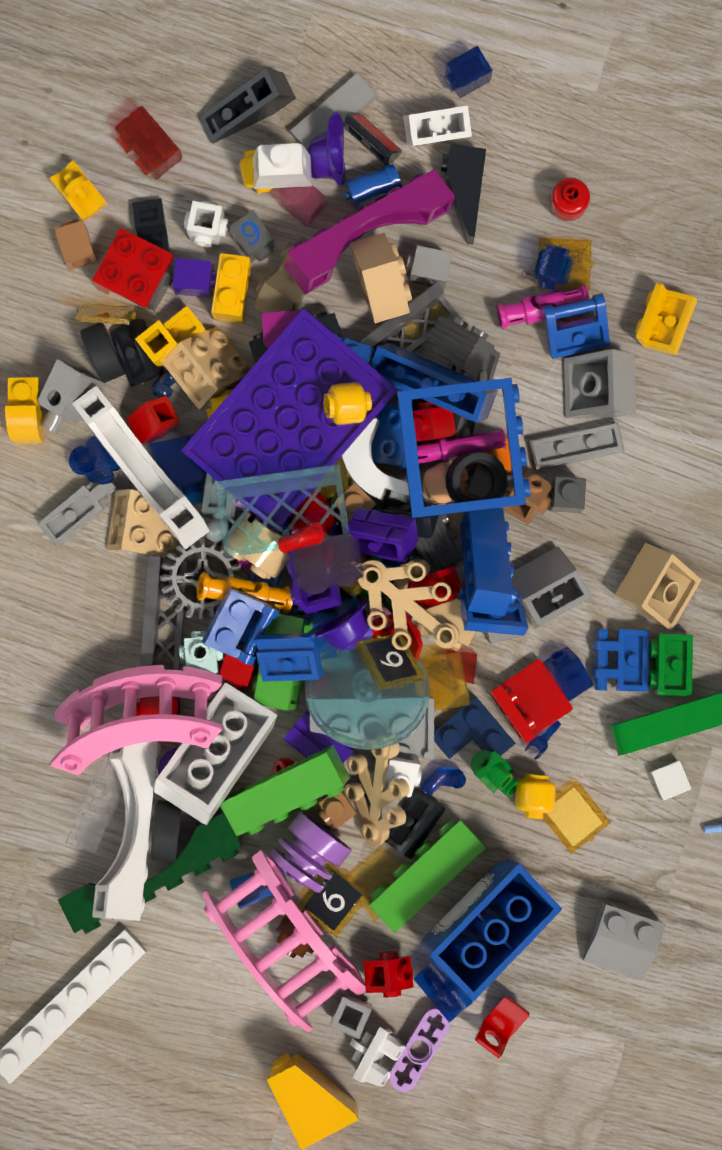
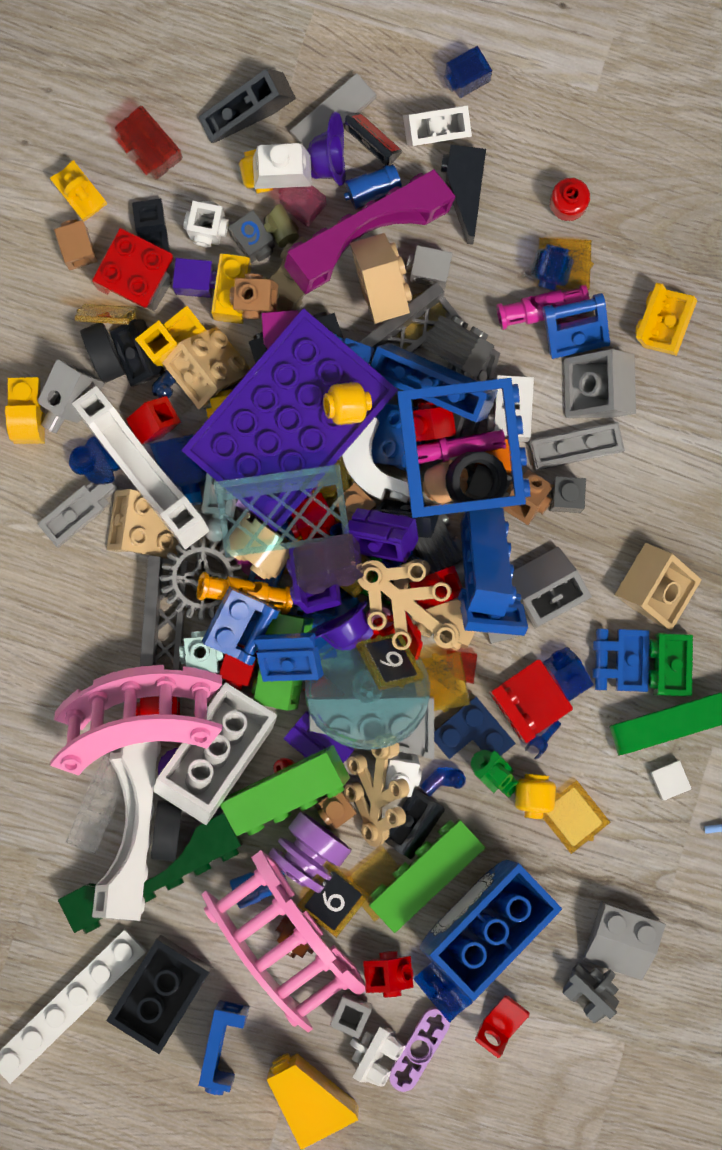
red arm [278,522,325,553] -> none
none -> black brick [106,935,213,1054]
none -> blue panel [198,1000,250,1095]
none -> medium nougat brick [230,274,278,319]
none -> olive piece [263,204,299,248]
none -> white brick [487,375,534,442]
none -> dark grey hips [562,963,619,1023]

